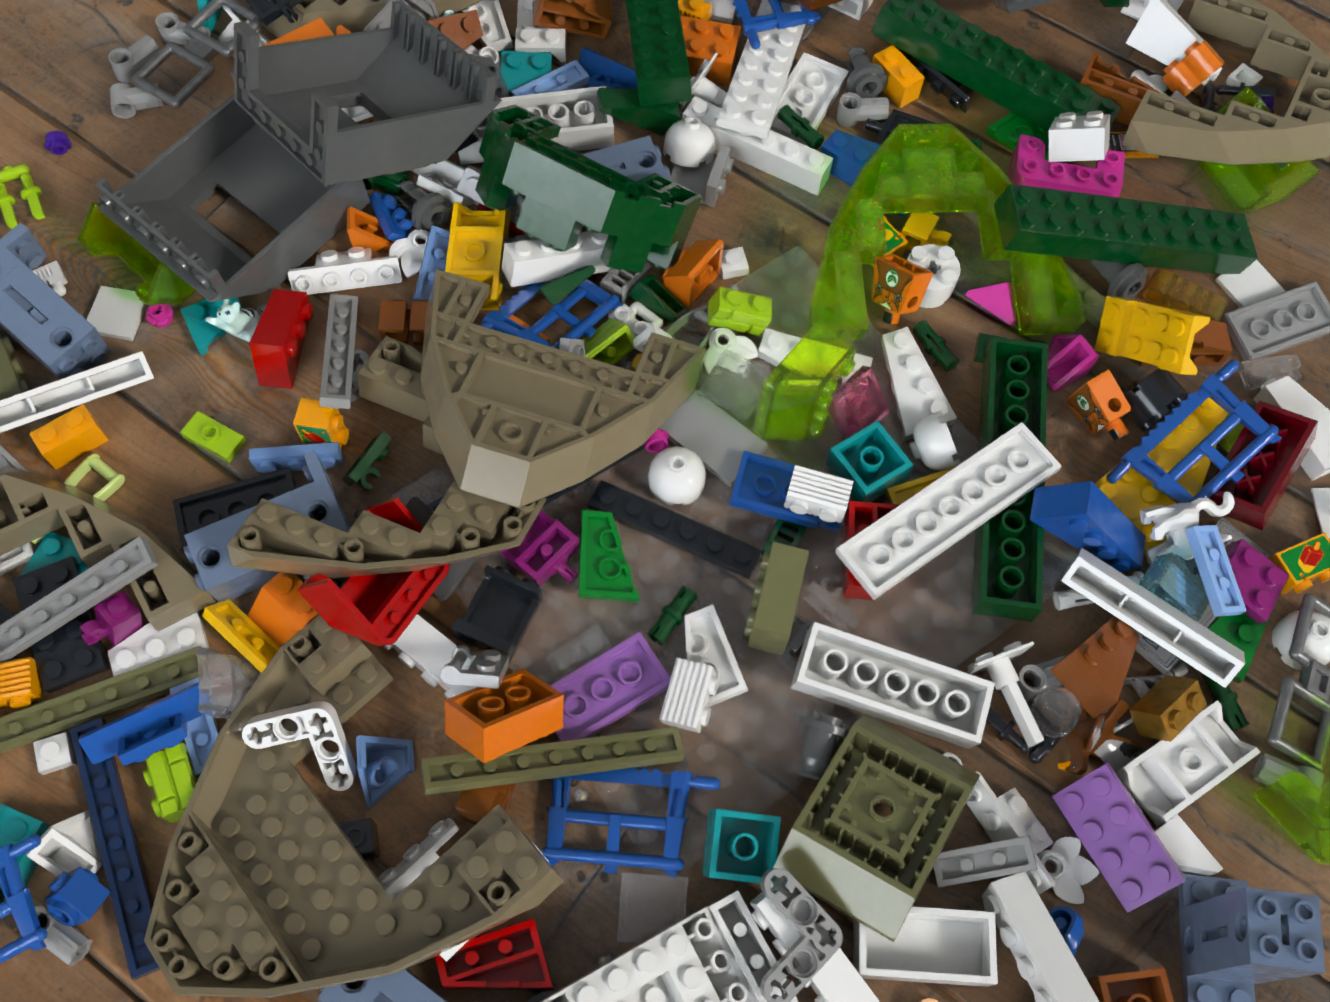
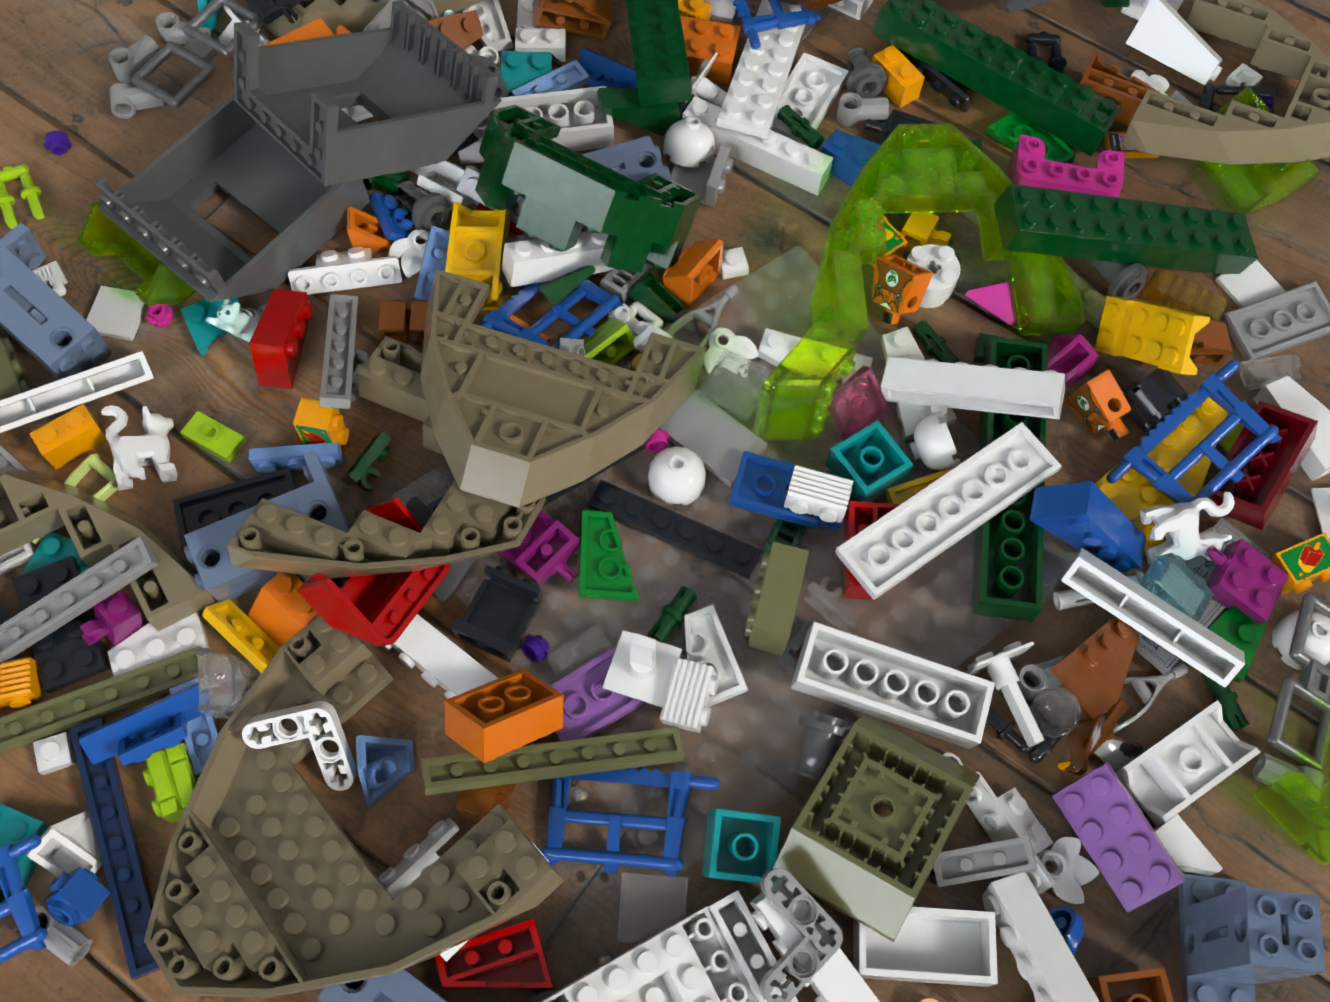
black brick [338,818,380,860] -> none
light grey plate [440,645,509,689] -> none
lime brick [707,286,772,336] -> none
white brick [1049,111,1110,162] -> none
pearl gold brick [1129,675,1207,742] -> none
orange brick [1161,40,1225,97] -> none
light blue plate [1185,525,1247,617] -> none
none -> white animal [101,405,178,491]
none -> dark purple plate [521,634,549,663]
none -> white piece [602,630,682,708]
none -> white brick [881,356,1065,419]
none -> black piece [1026,31,1067,73]

